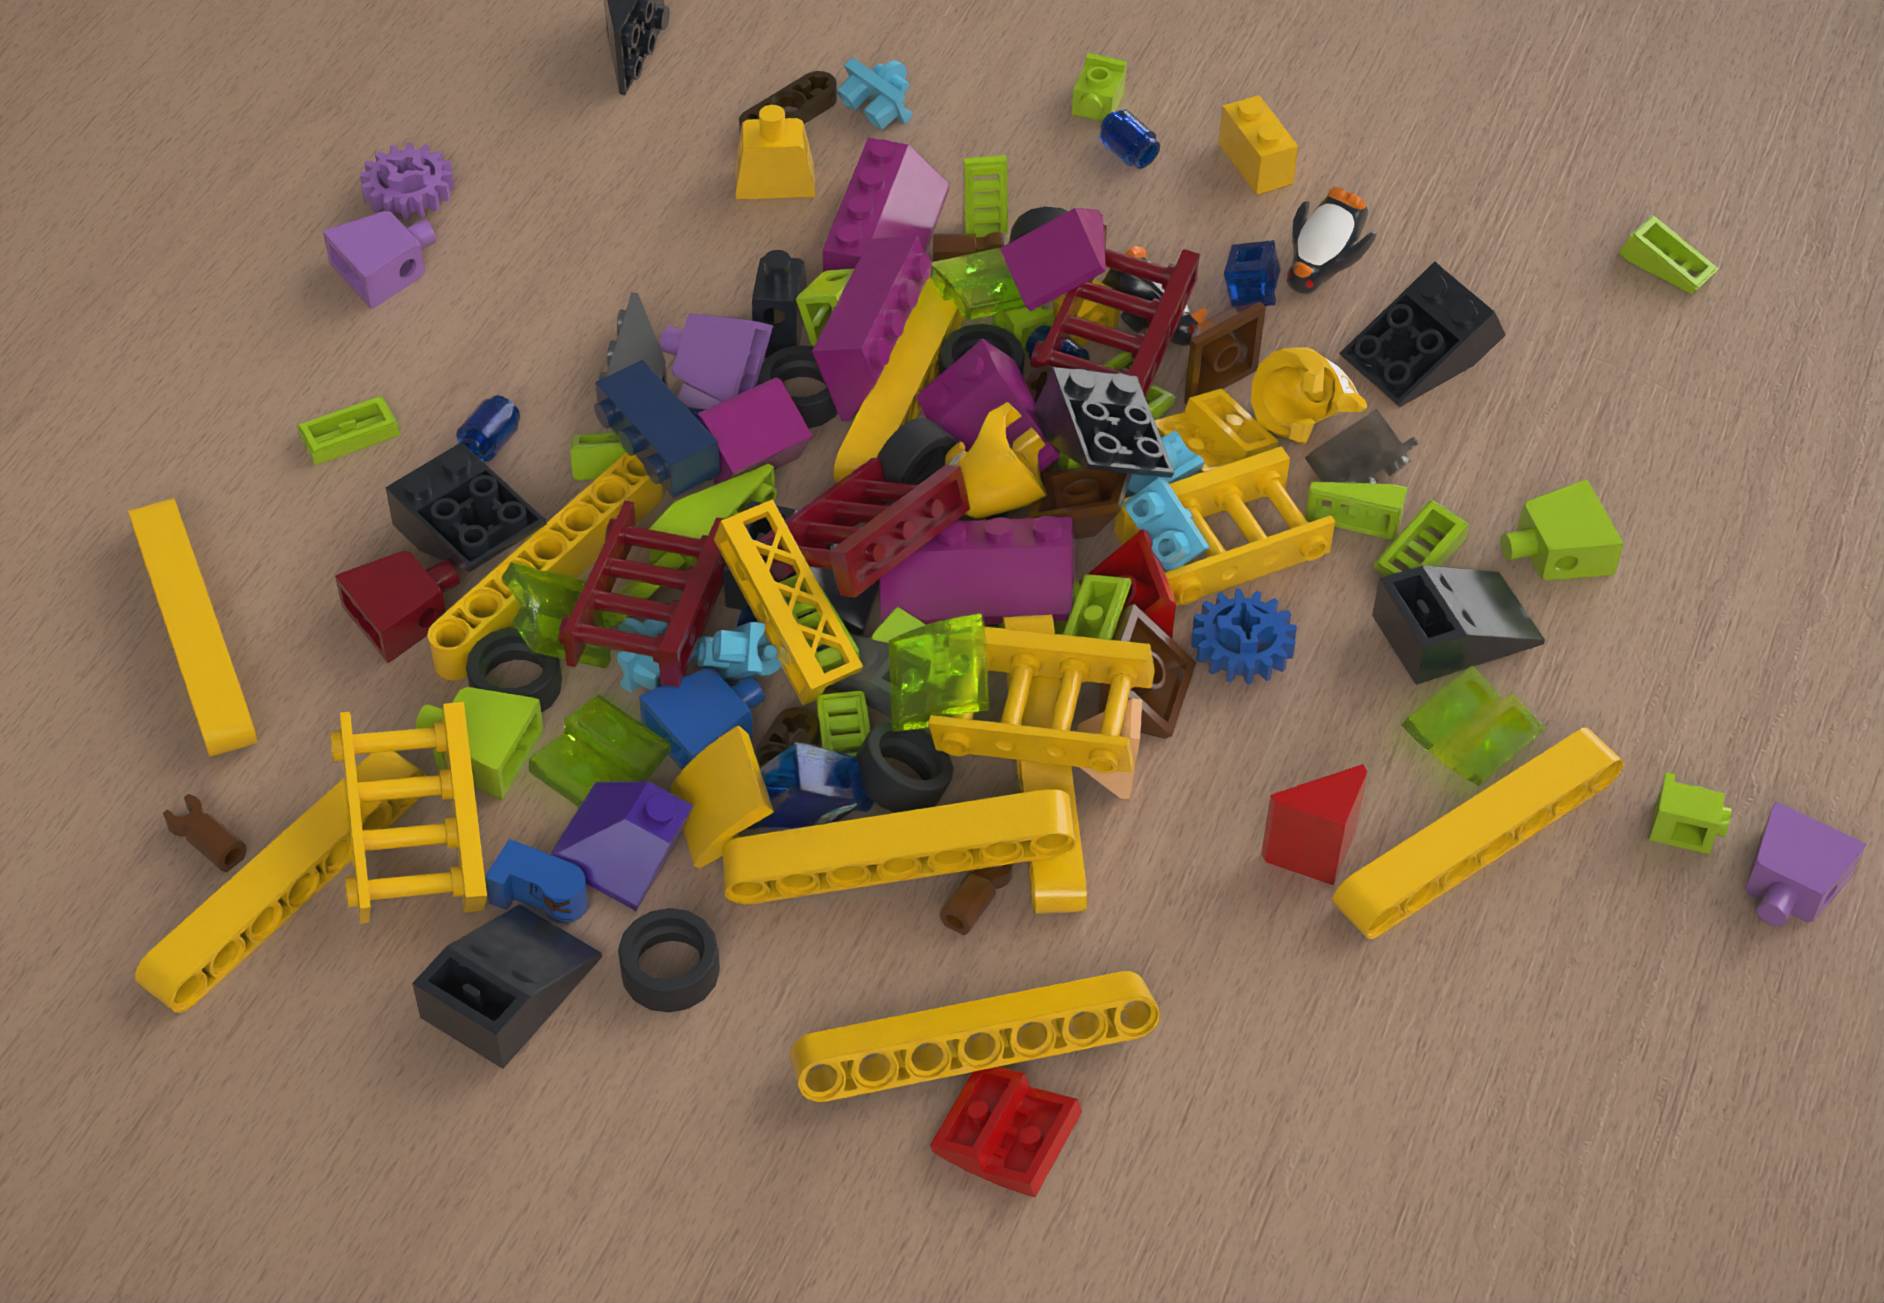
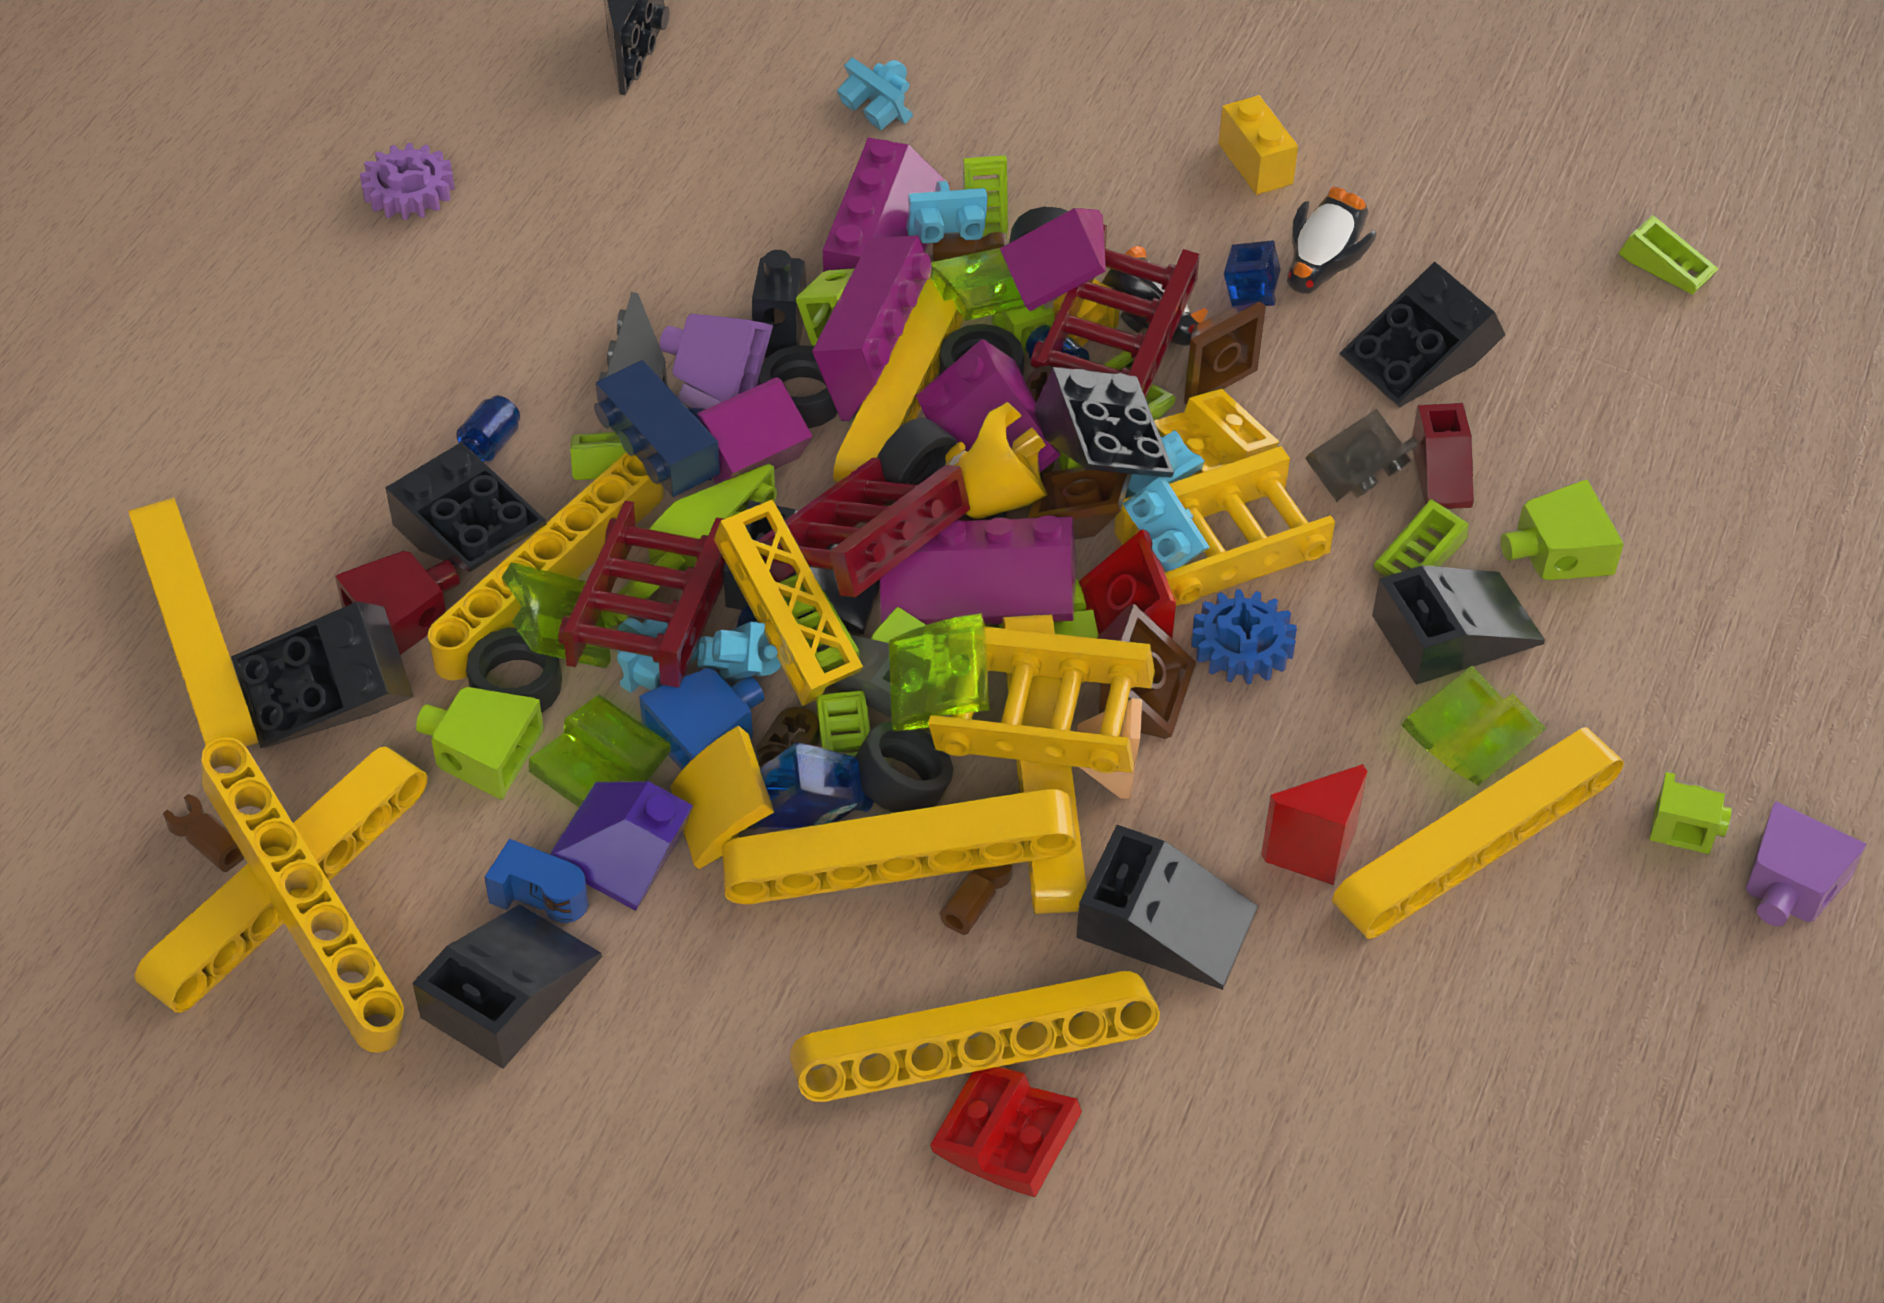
lime tile [296,395,400,465] -> none
medium lavender torso [323,211,436,309] -> none
yellow fence [330,702,487,924] -> none
black tyre [618,908,720,1013] -> none
yellow torso [735,105,815,200] -> none
dark brown beam [739,71,837,134] -> none
lime slope [1063,574,1132,640] -> none
lime brick [1072,53,1127,123] -> none
clear blue brick [1099,109,1160,169] -> none
yellow piece [1251,347,1367,445] -> none
lime slope [1305,482,1408,541] -> none
none -> yellow beam [201,737,404,1053]
none -> black slope [231,601,414,748]
none -> medium azure hips [906,181,988,244]
none -> slope [1076,825,1258,990]
none -> dark red slope [1411,403,1474,509]

